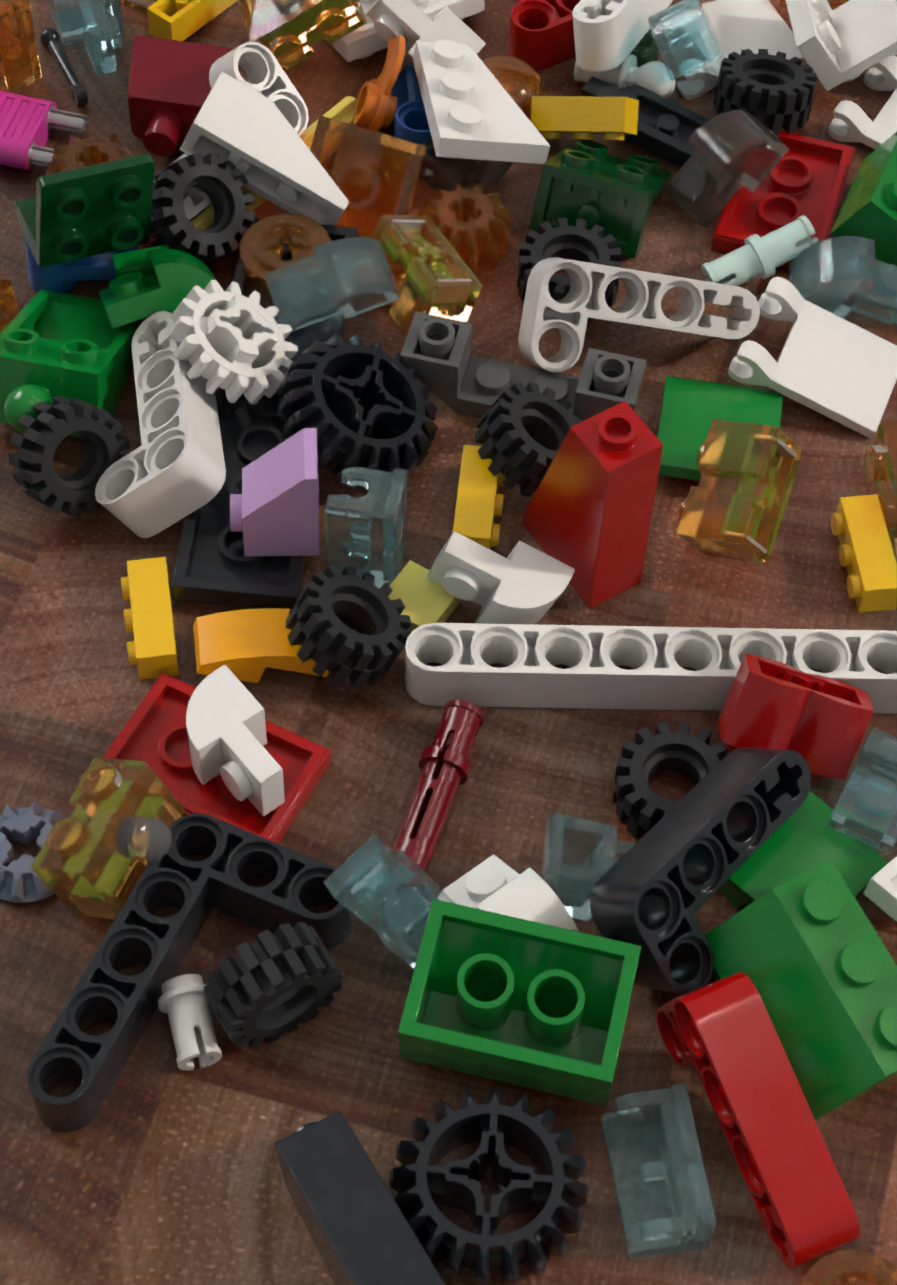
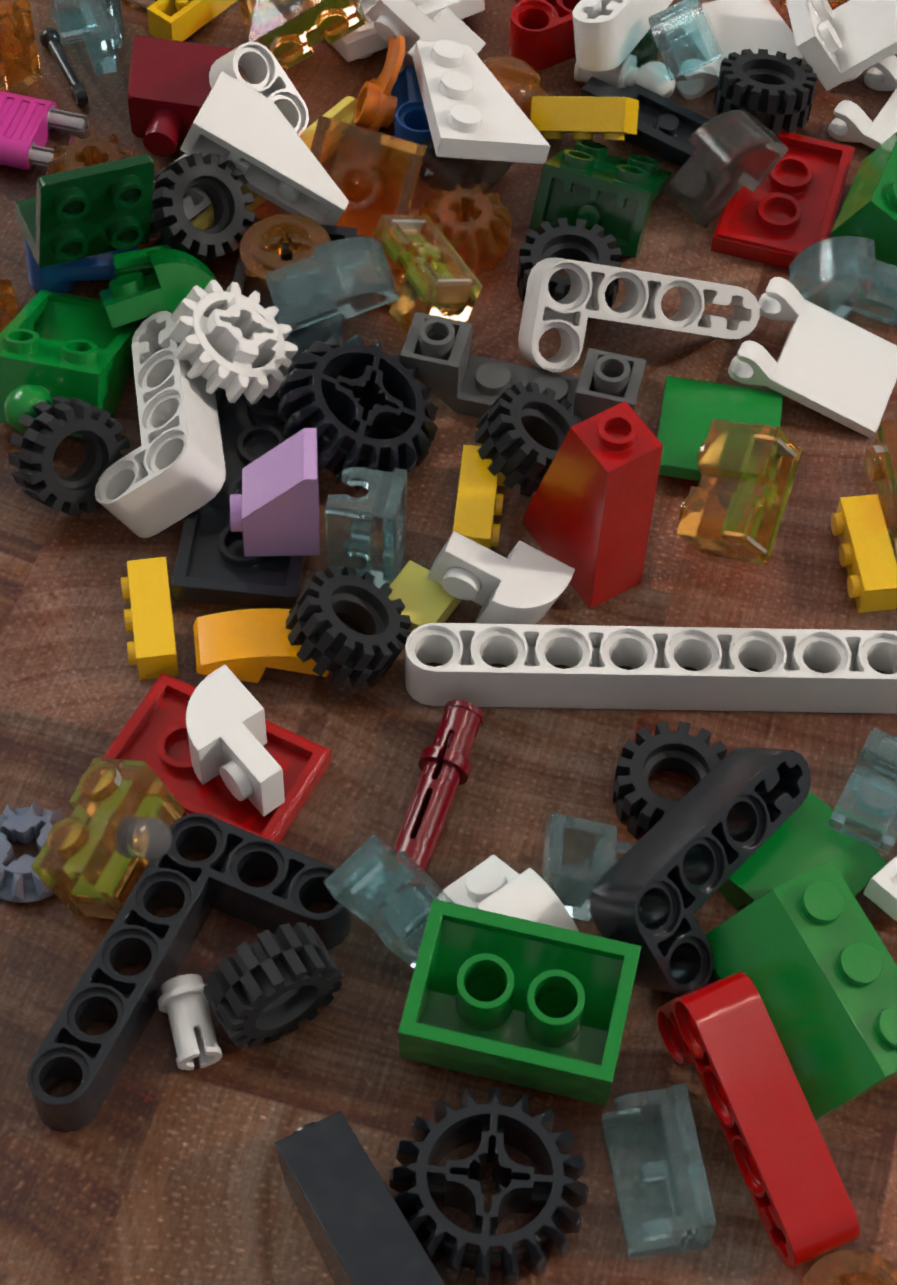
light aqua pin [701,215,819,286] -> none
red brick [717,654,874,782] -> none

